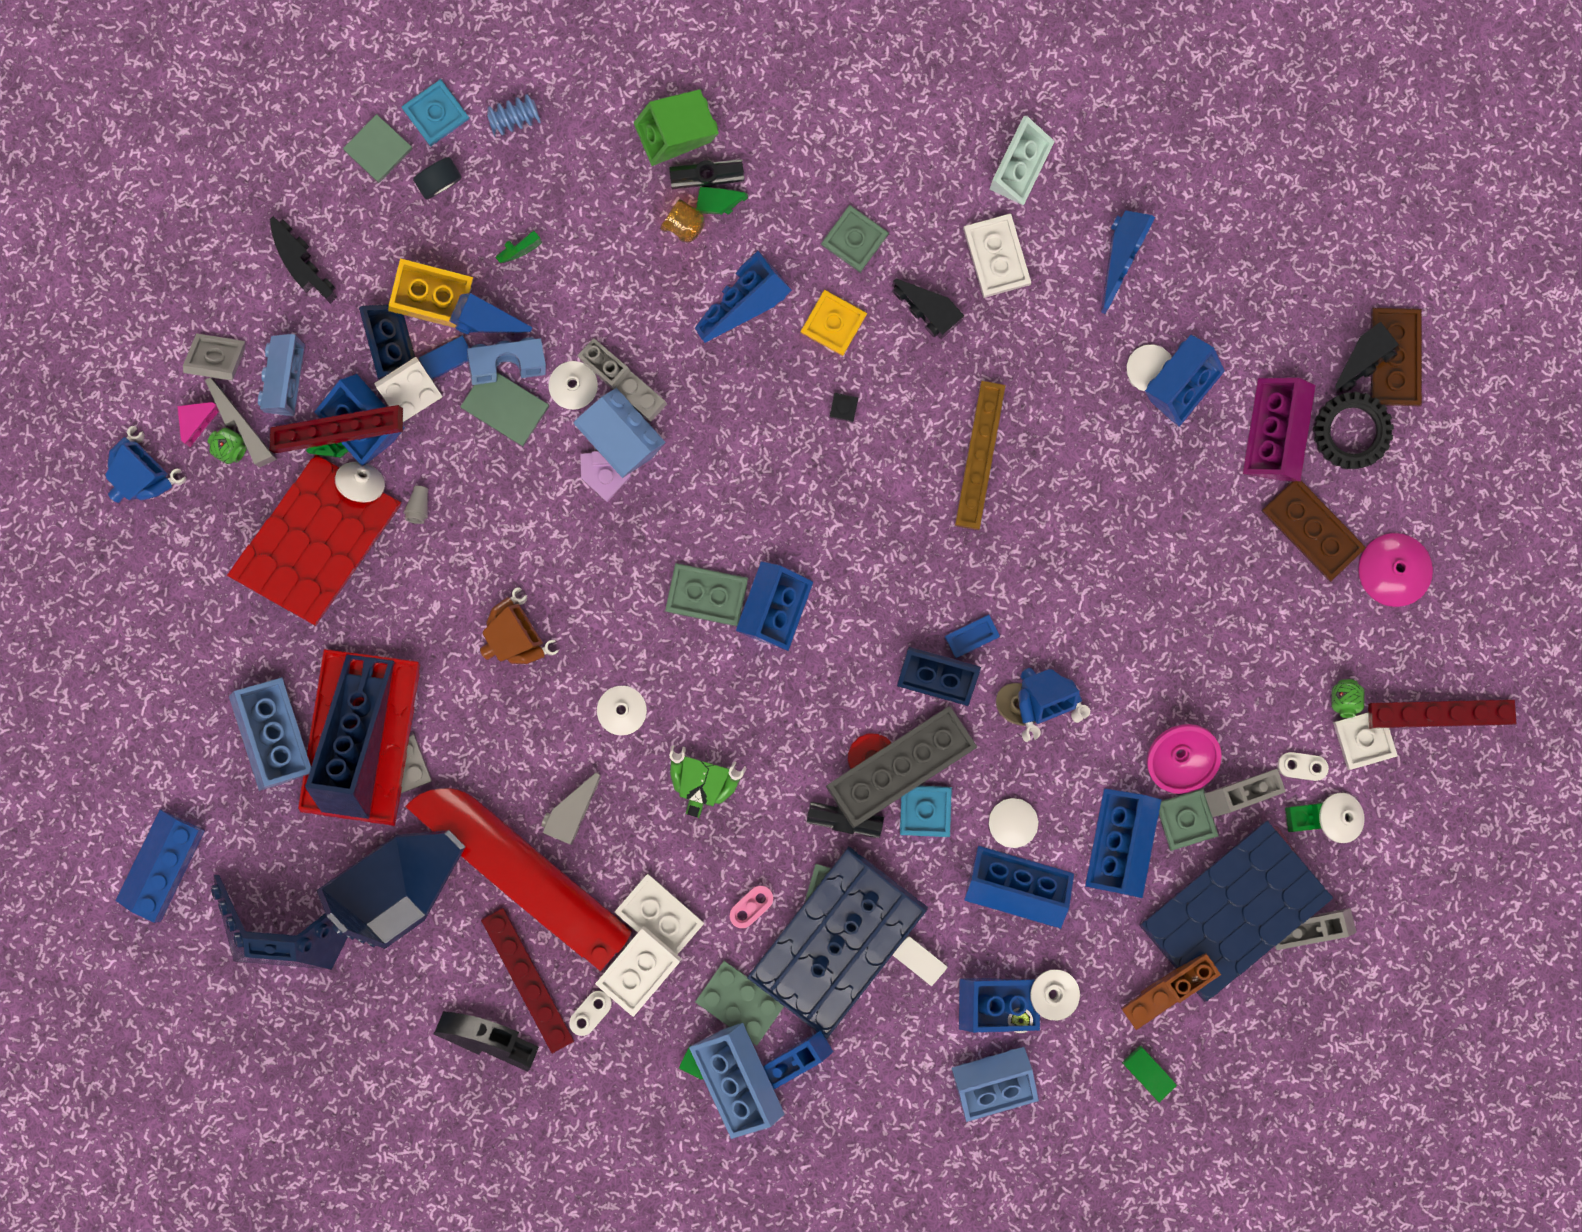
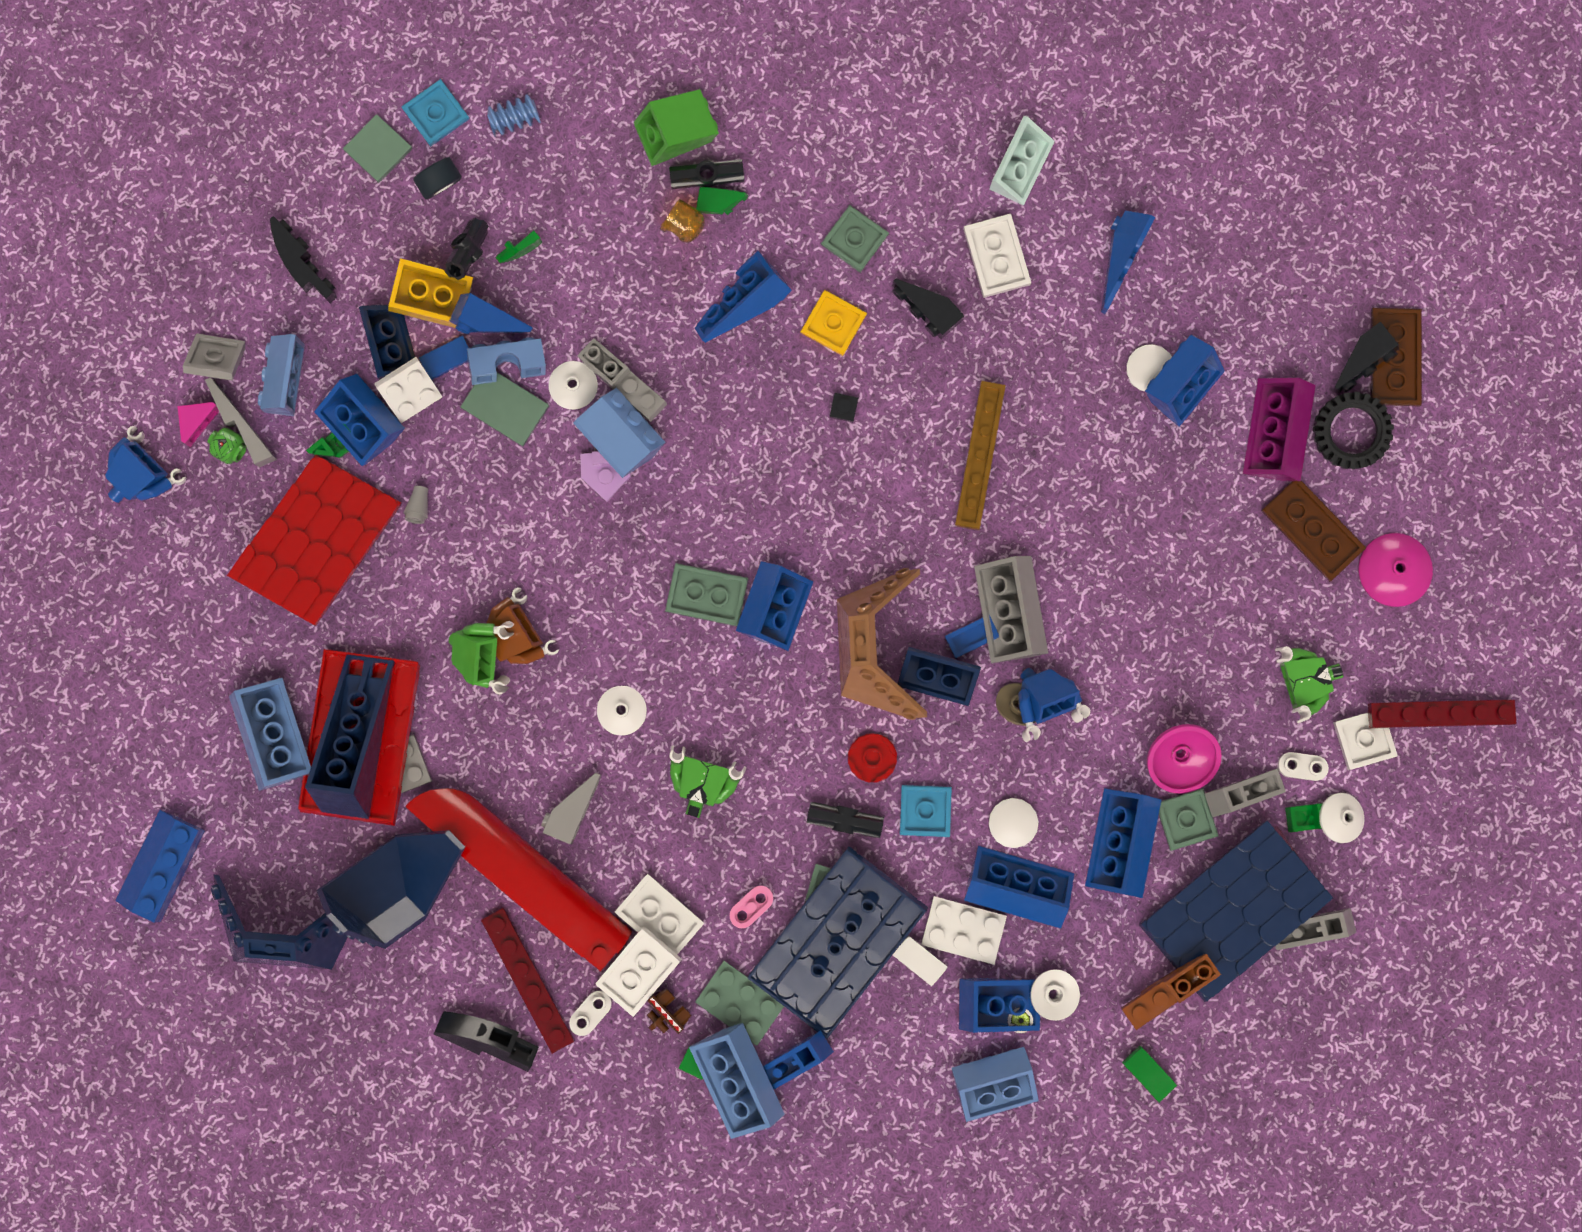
dark red plate [269,405,403,453] -> none
white dish [335,462,385,502] -> none
dark grey plate [826,706,977,828] -> none
bright green head [1331,679,1364,718] -> none
none -> black piece [445,217,489,280]
none -> bright green torso [448,621,514,694]
none -> reddish brown hips [647,988,691,1034]
none -> medium nougat piece [837,568,927,720]
none -> white plate [921,896,1007,965]
none -> light grey slope [974,556,1048,663]
none -> bright green torso [1275,646,1343,723]

